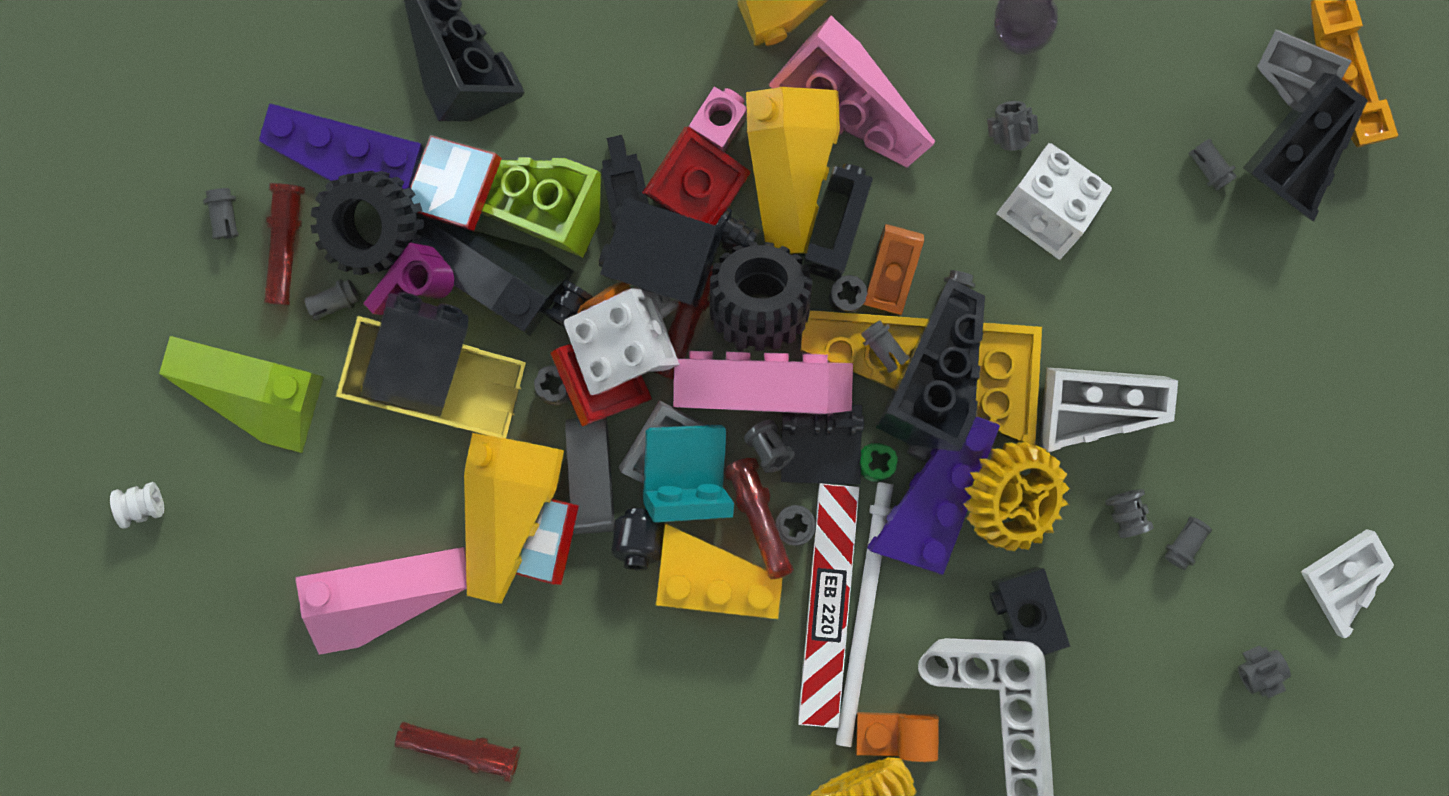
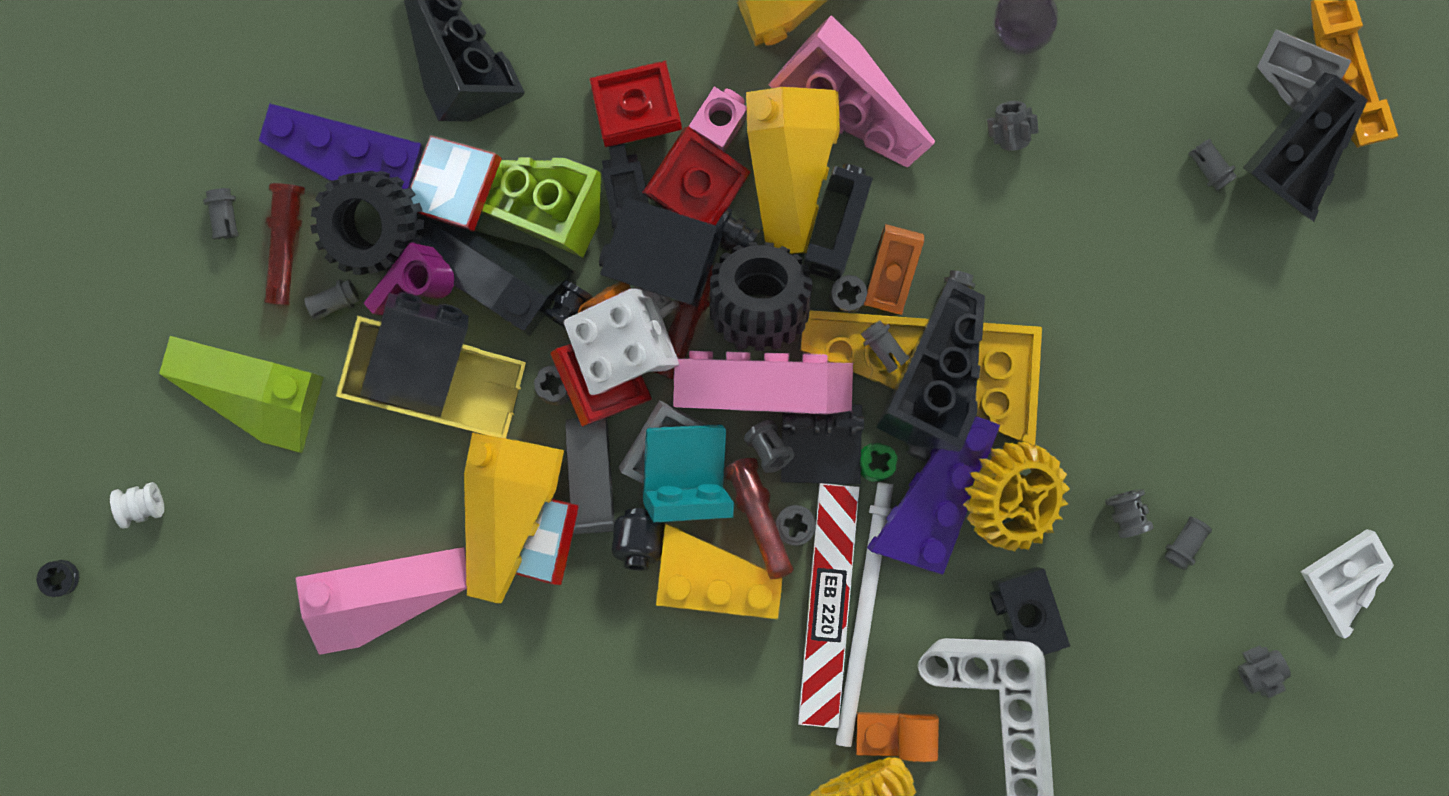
clear red pin [395,721,521,783] -> none
white bracket [996,143,1112,260] -> none
white wedge [1039,367,1178,452] -> none
none -> black bush [36,560,80,597]
none -> red tile [590,61,682,147]

